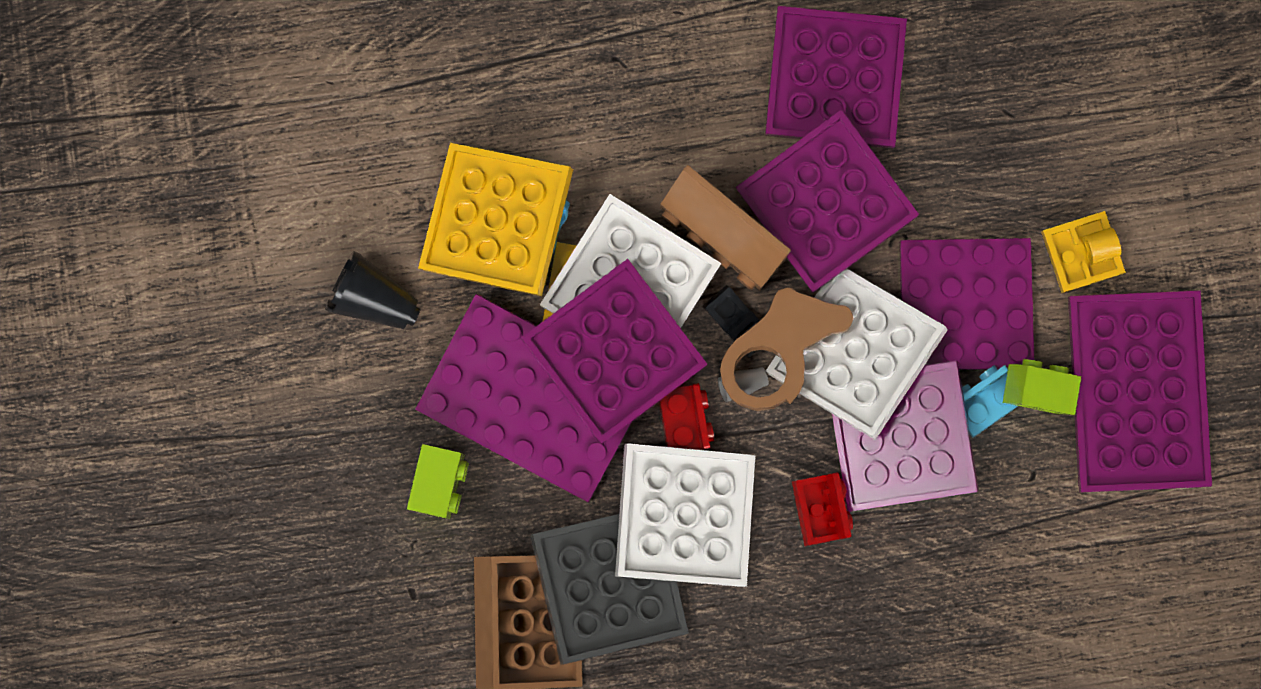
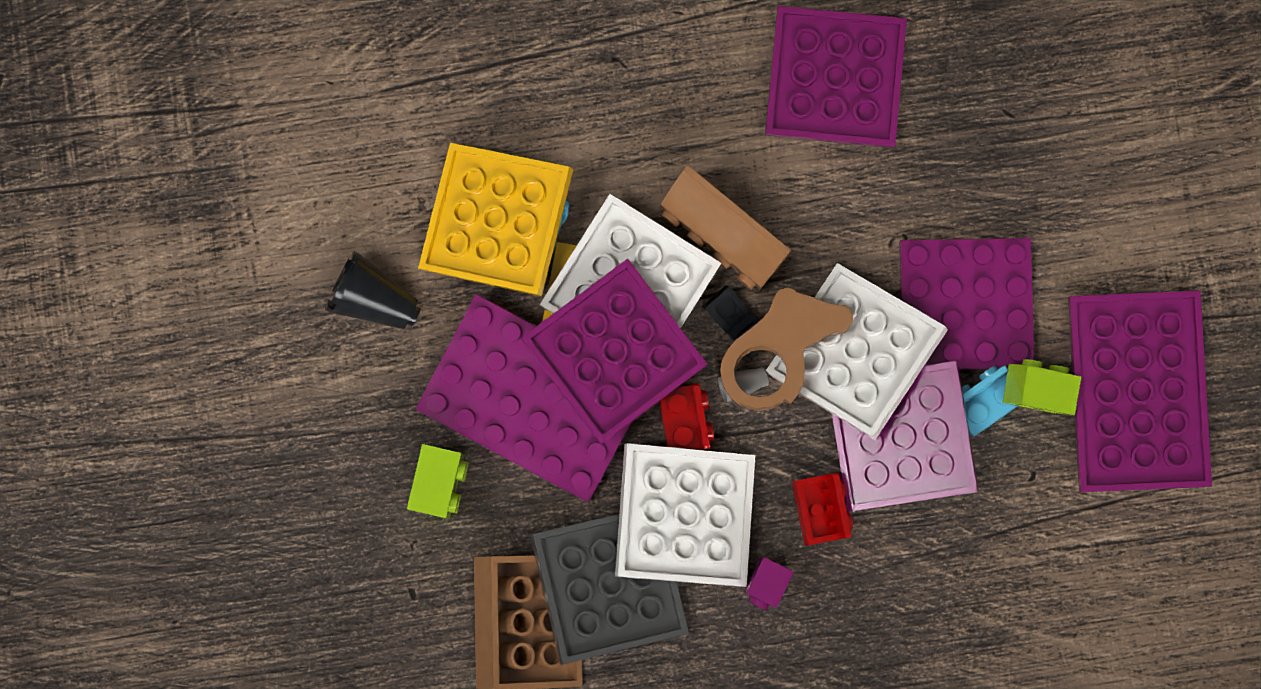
magenta plate [735,110,919,293] -> none
yellow plate [1041,211,1126,293] -> none
none -> magenta brick [743,557,794,611]

